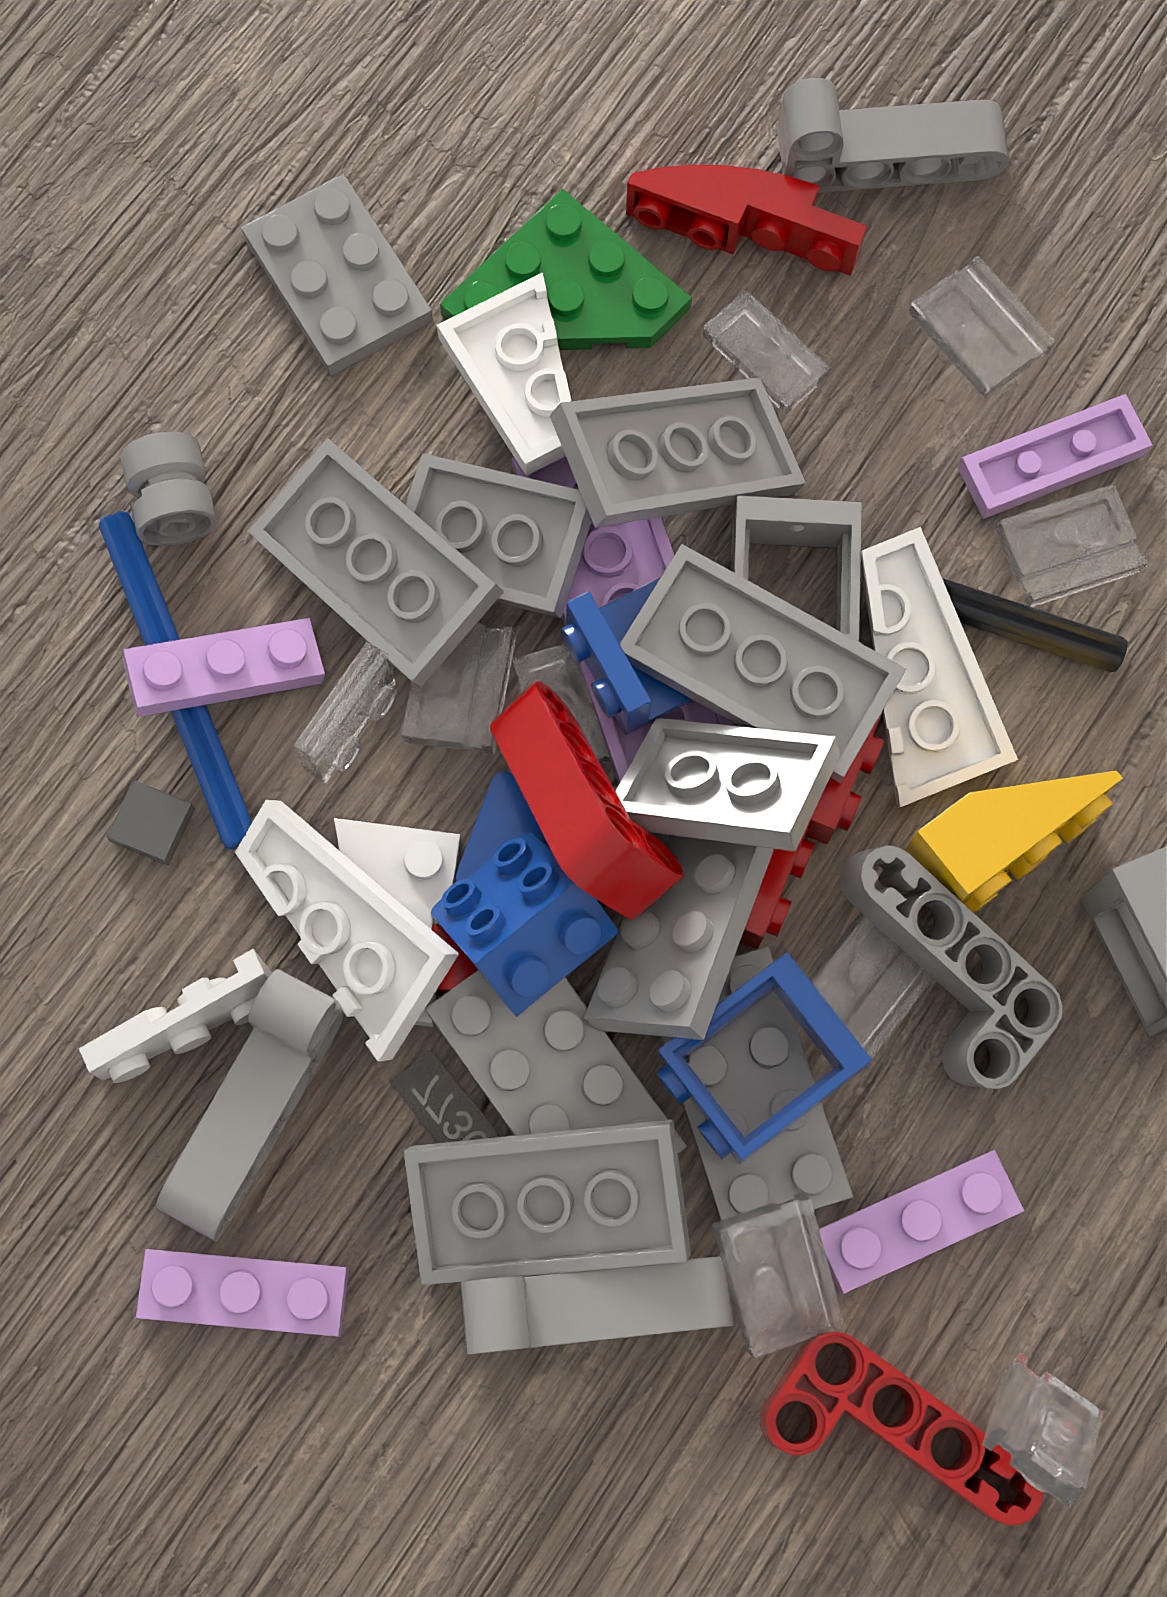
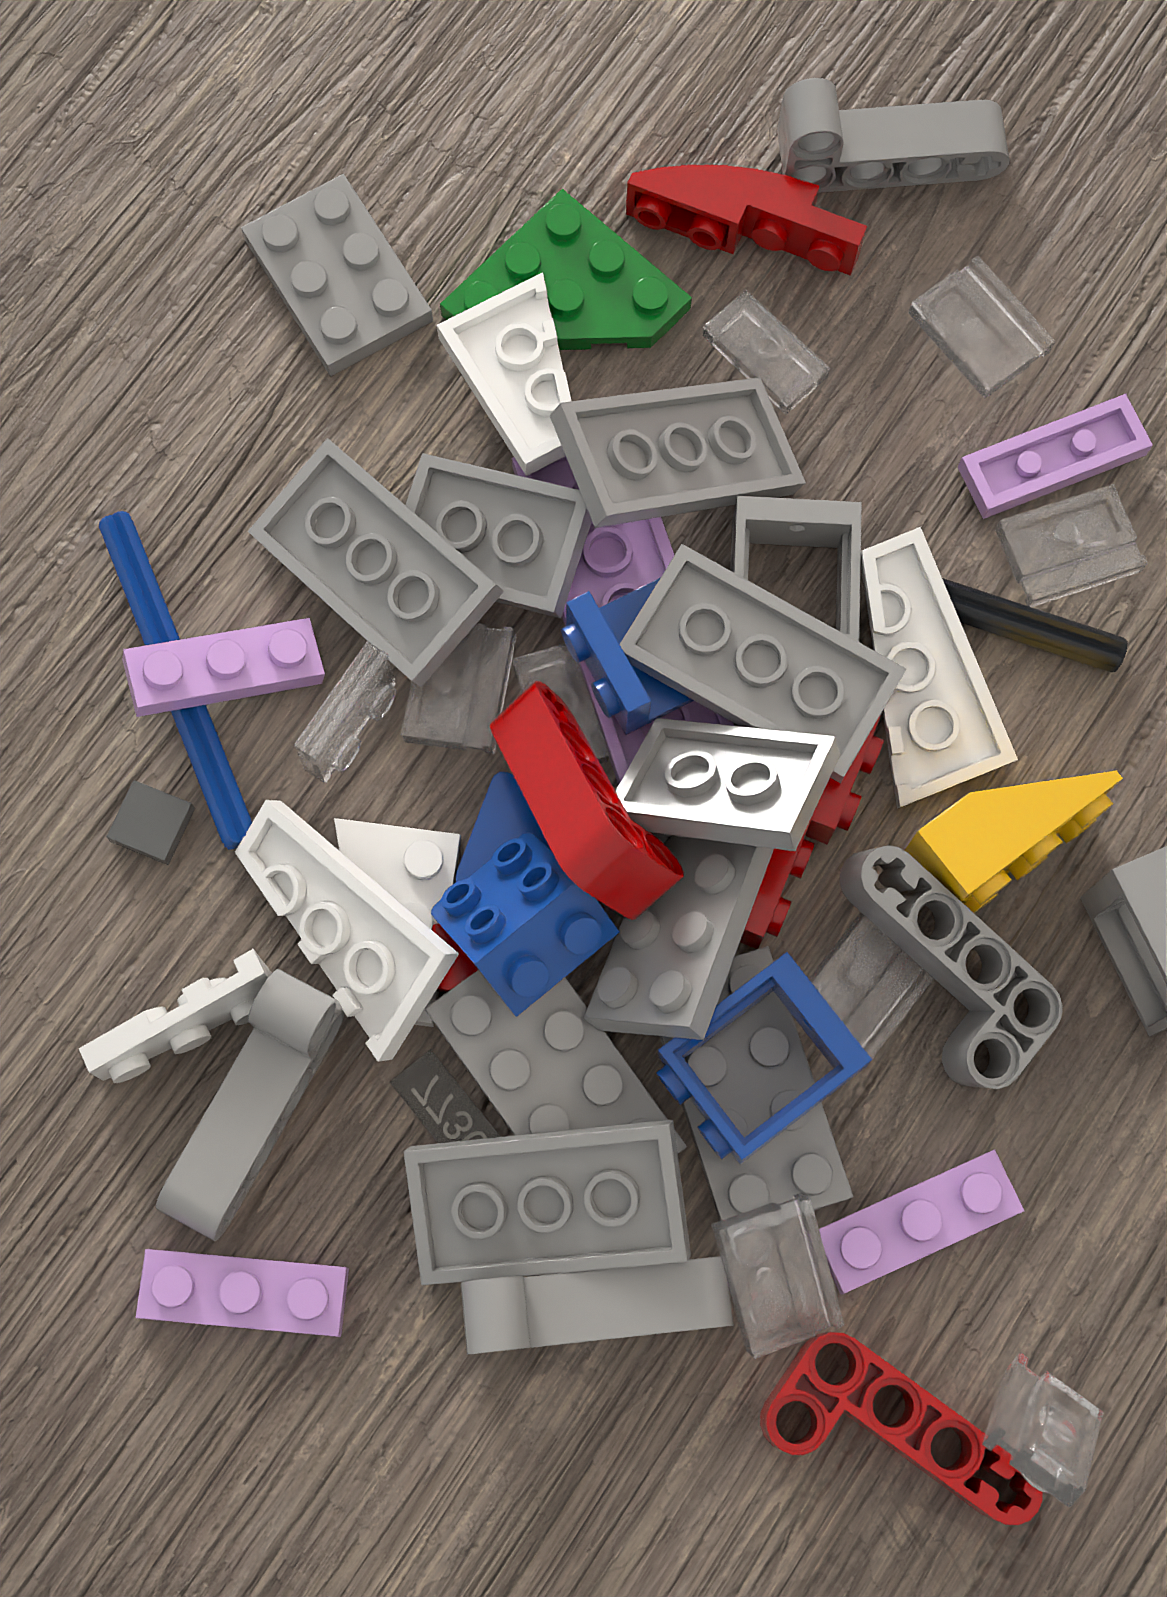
light grey wheel [120,432,217,546] -> none

